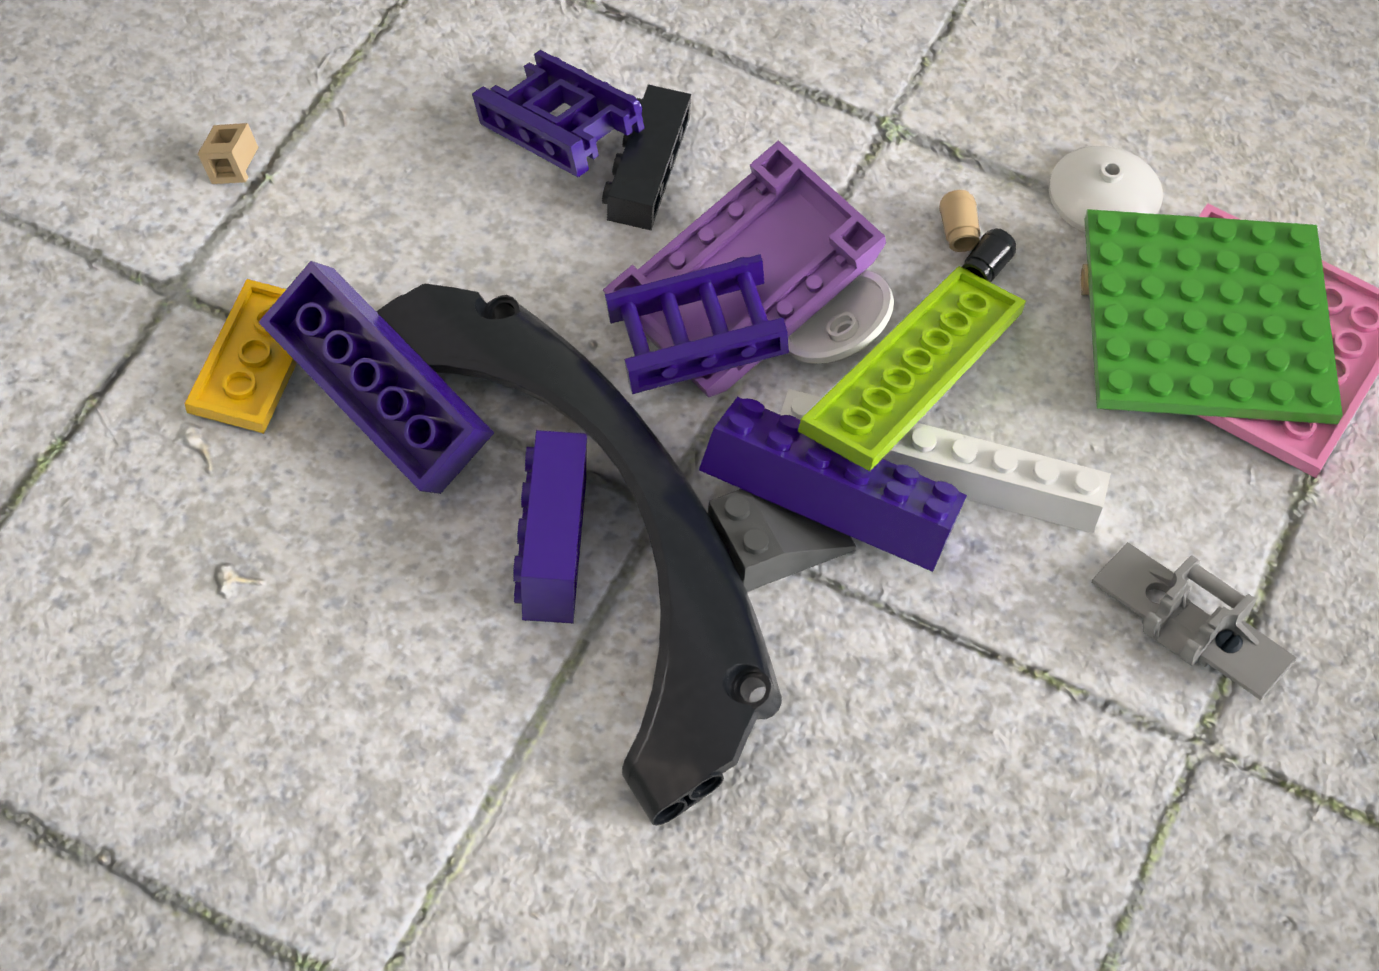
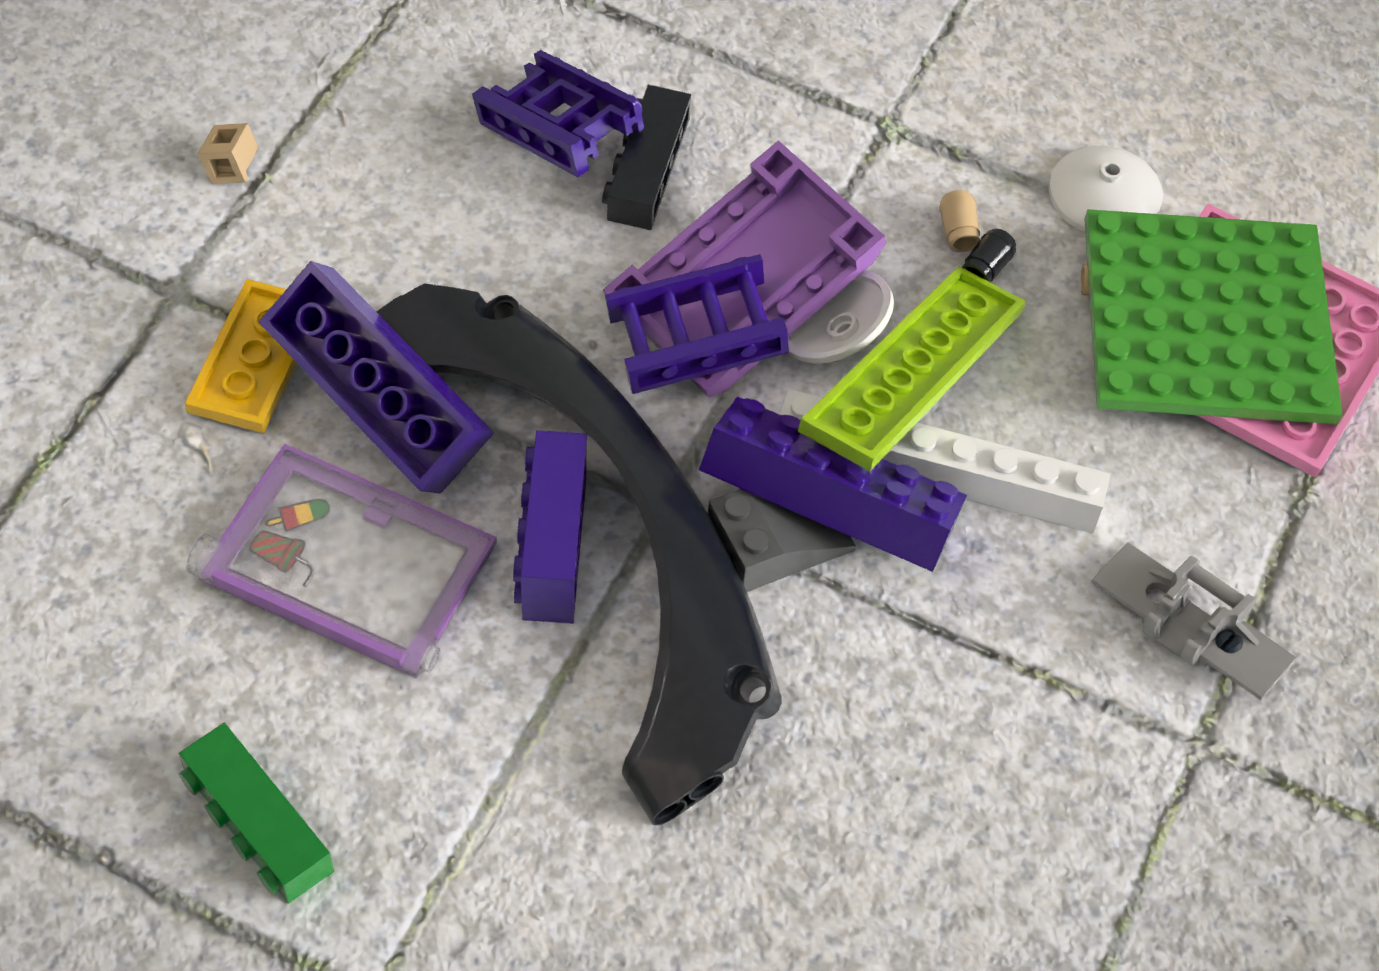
none -> green brick [178,722,334,904]
none -> clear door [186,444,497,678]

